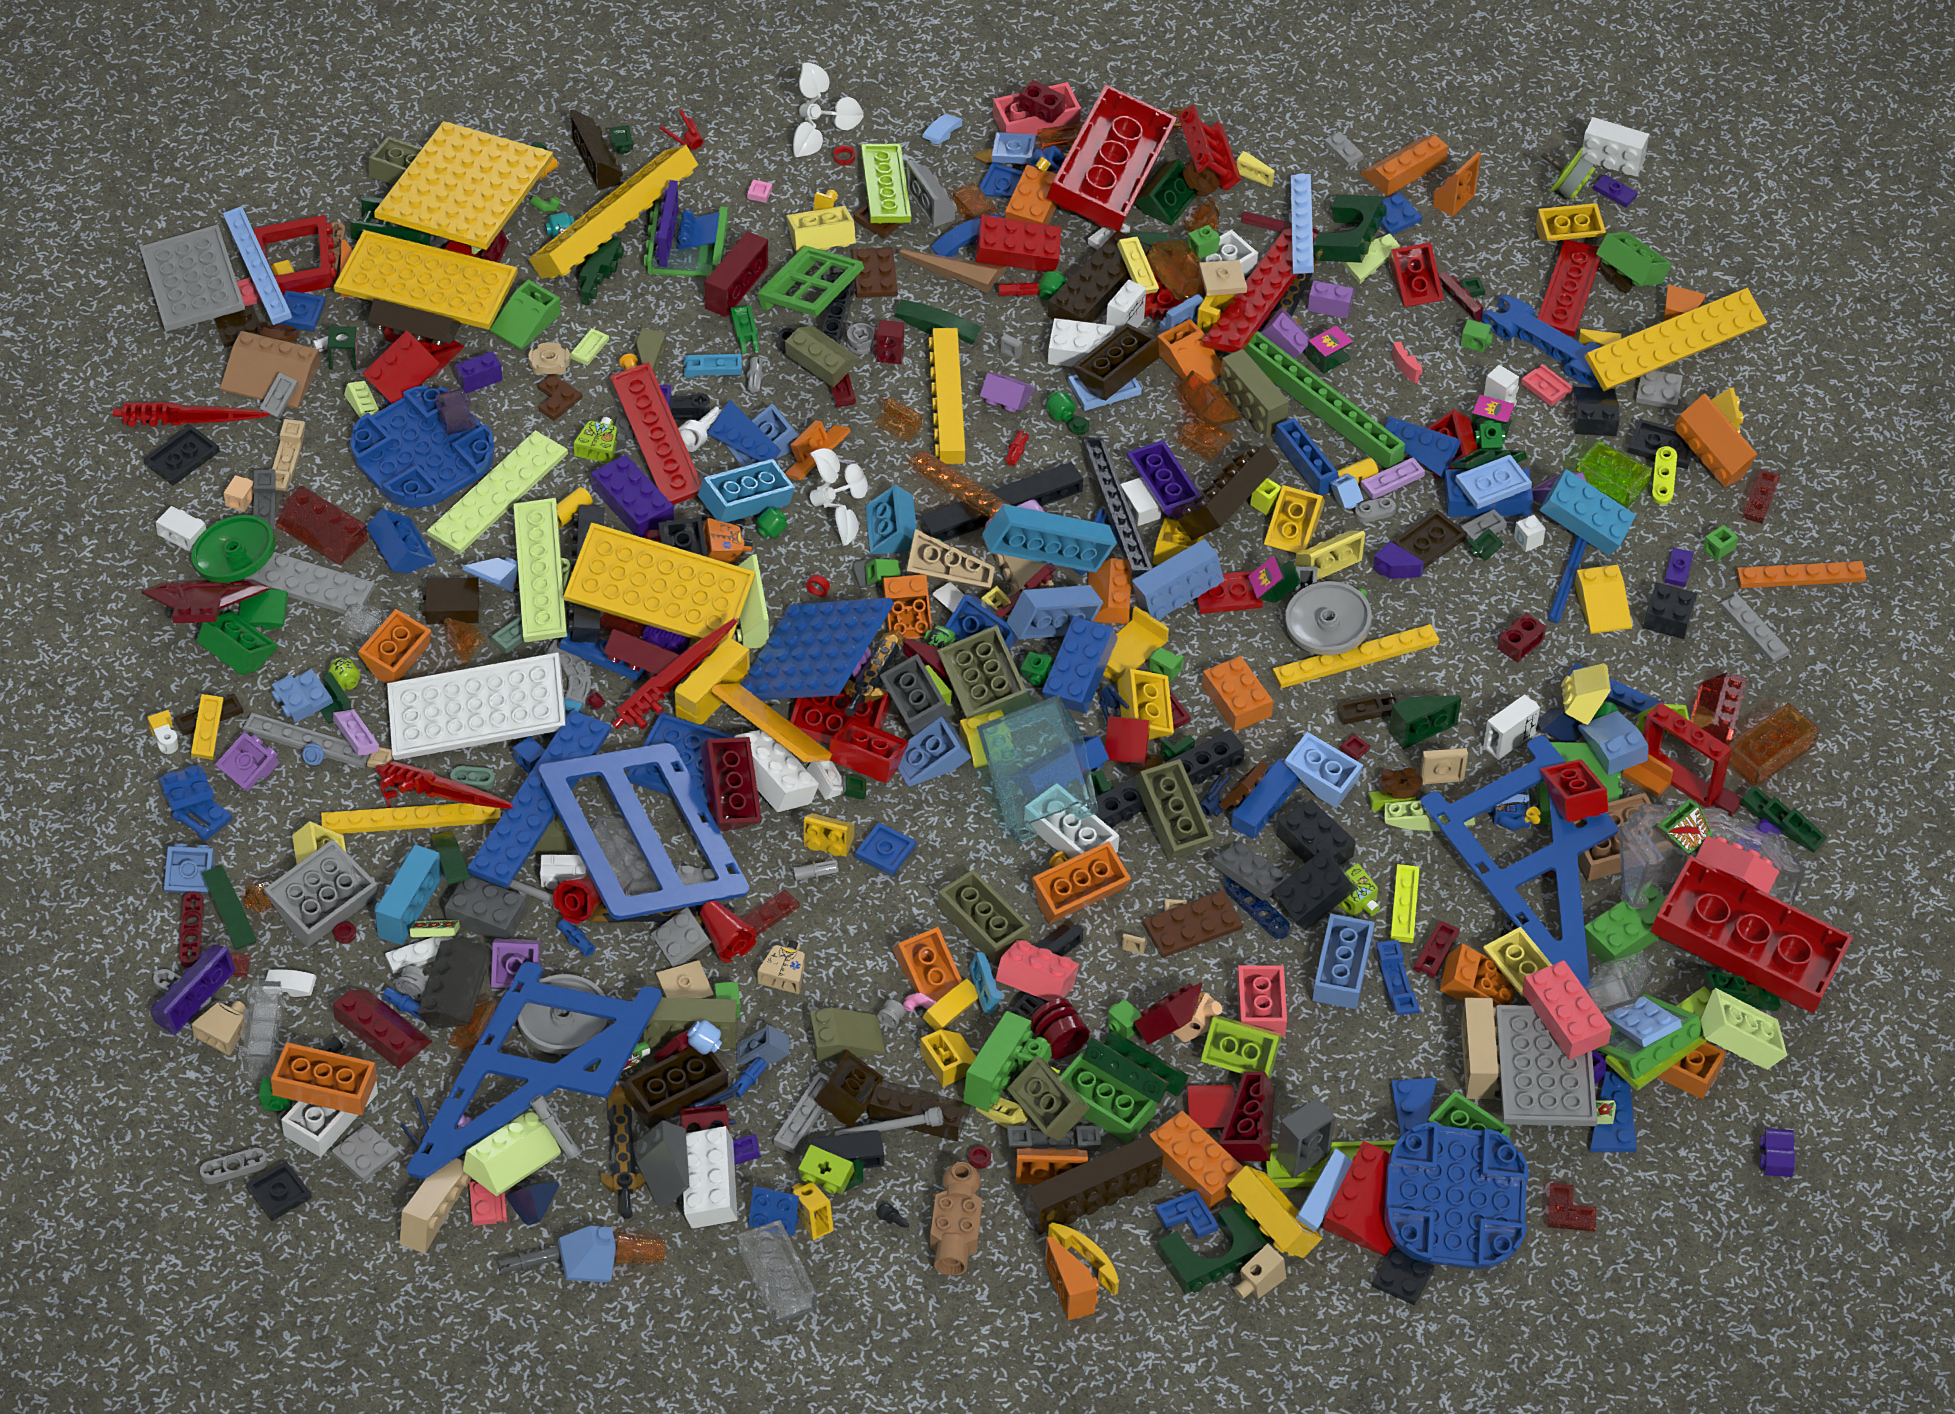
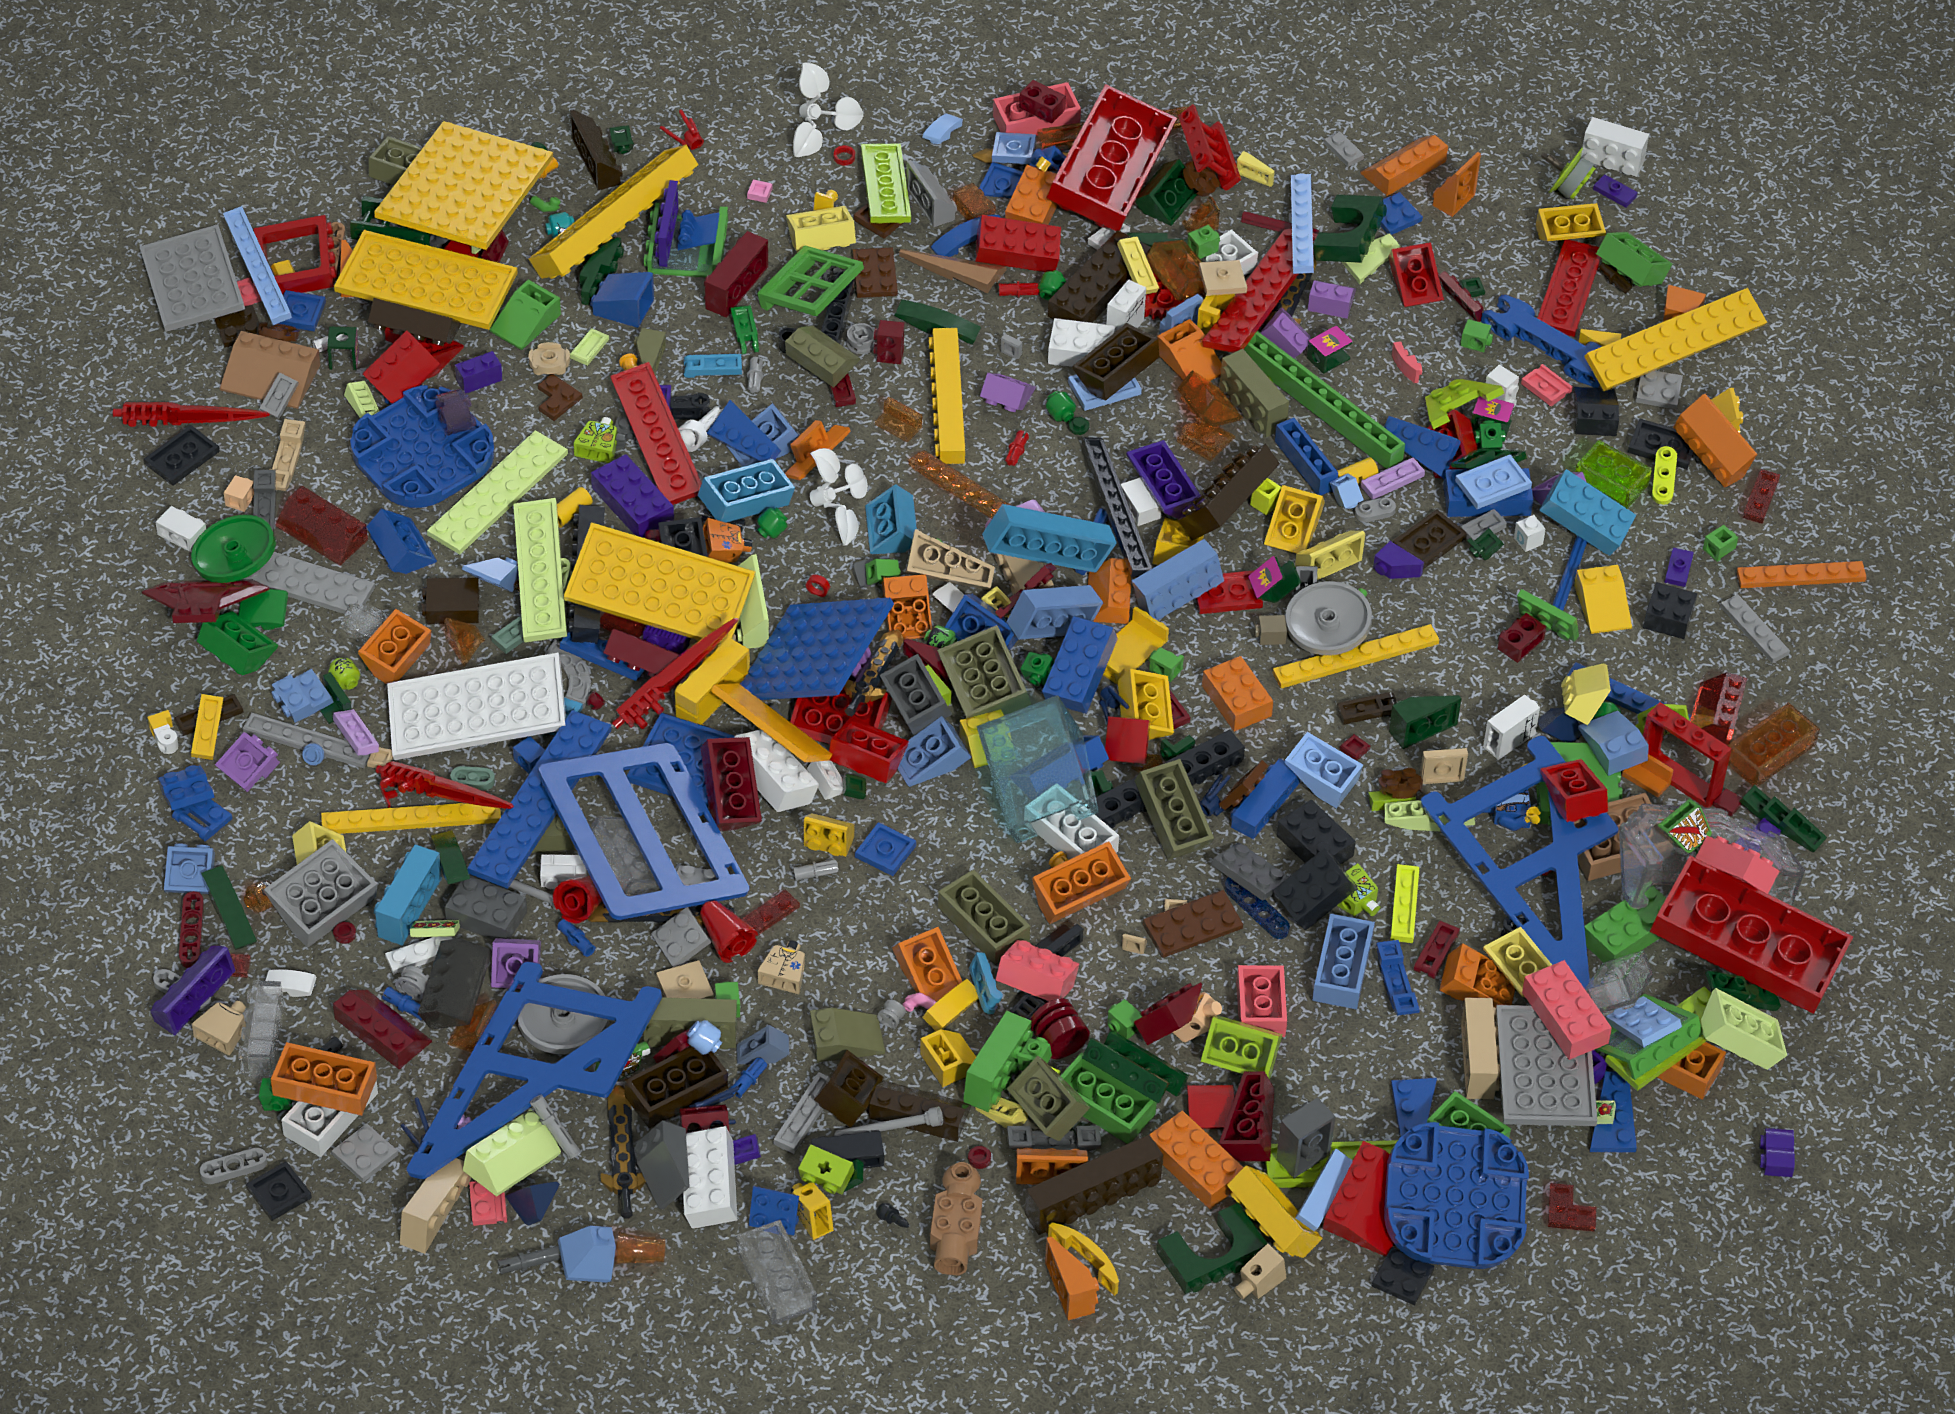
black brick [921,462,1083,542] -> none
blue plate [1155,1190,1219,1239] -> none
none -> blue slope [591,272,654,328]
none -> dark tan brick [1254,615,1287,645]
none -> lime wing [1425,379,1504,429]
none -> bright green plate [1517,589,1579,642]

